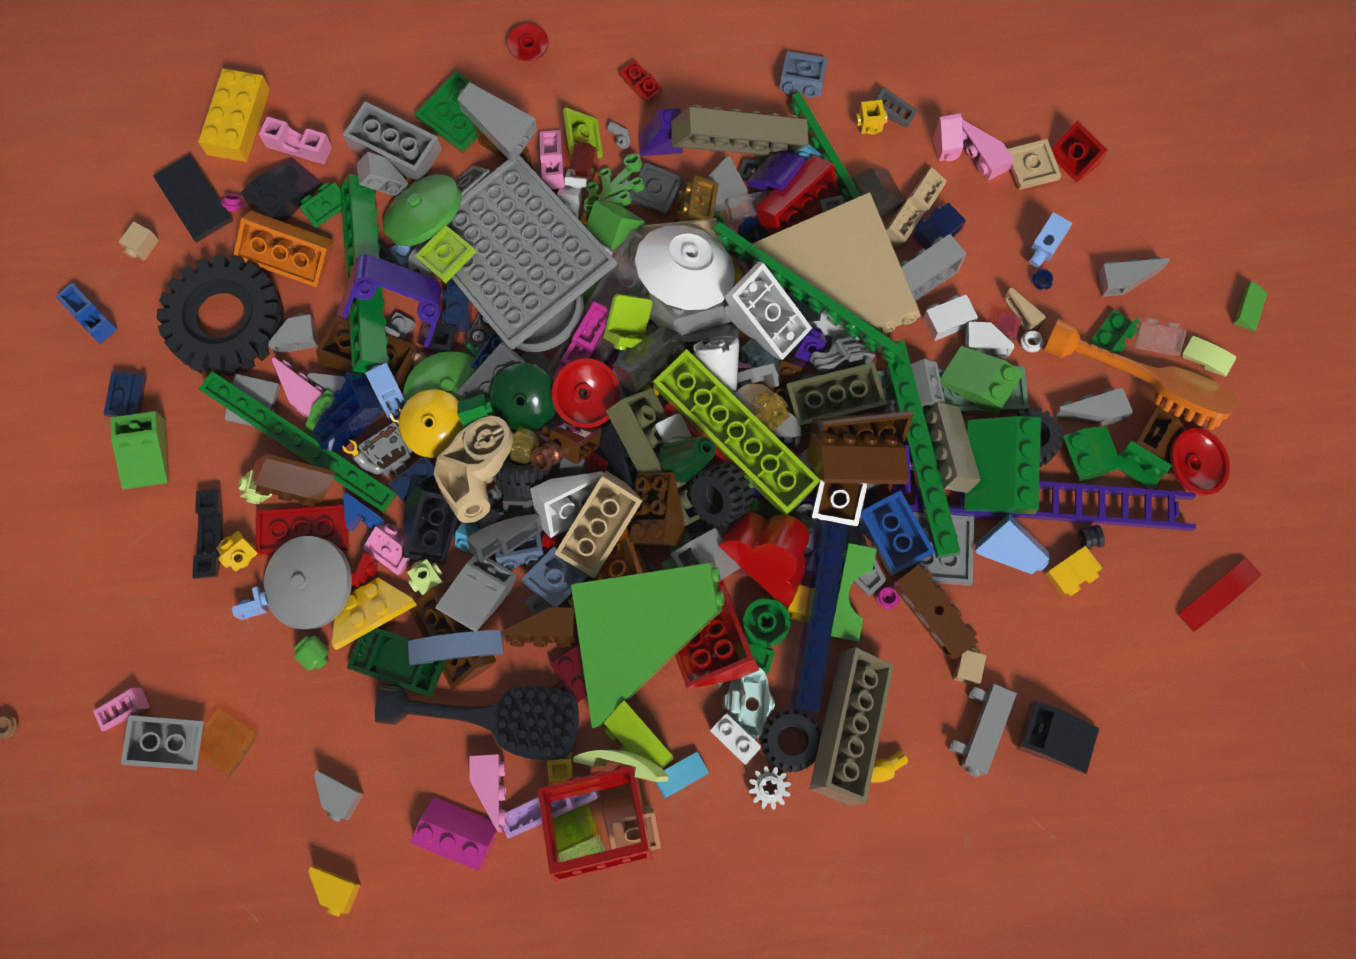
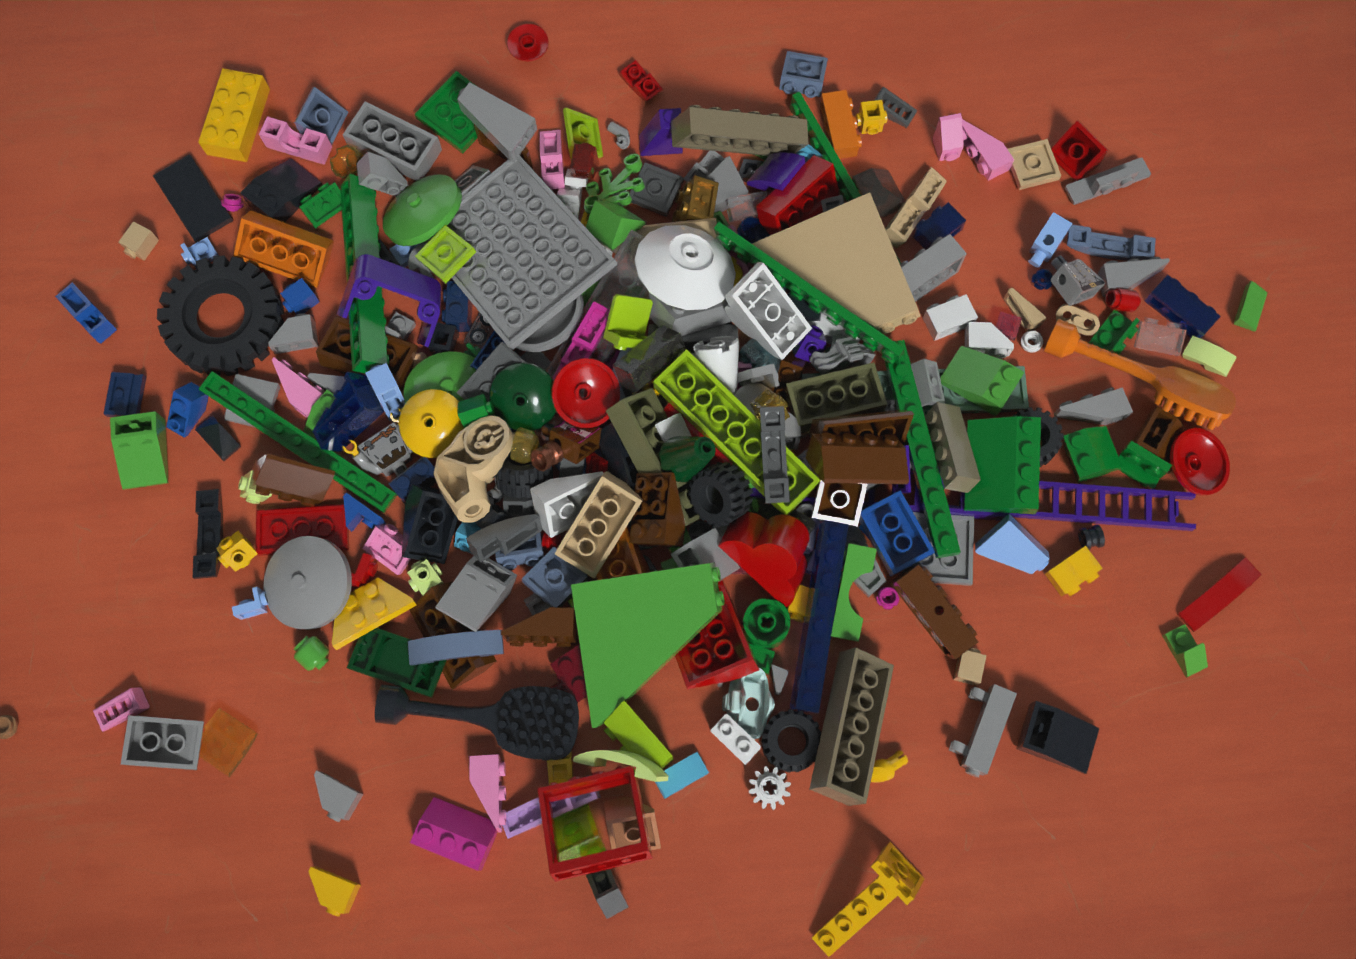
none -> blue slope [166,382,209,438]
none -> light blue bracket [180,237,219,269]
none -> black slope [195,415,241,461]
none -> blue brick [280,278,320,315]
none -> sand blue slope [294,87,348,145]
none -> clear yellow hair [330,145,363,178]
none -> dark grey slope [586,869,629,919]
none -> light grey slope [684,151,725,182]
none -> dark grey slope [760,406,790,504]
none -> light grey slope [770,664,789,695]
none -> yellow bracket [812,842,925,957]
none -> orange brick [820,90,862,159]
none -> light grey torso [1051,255,1105,306]
none -> tan plate [1056,304,1100,335]
none -> light grey bracket [1065,158,1151,205]
none -> sand blue slope [1067,225,1156,261]
none -> red brick [1105,288,1141,312]
none -> clear blue brick [1145,275,1221,338]
none -> bright green slope [1162,624,1208,678]

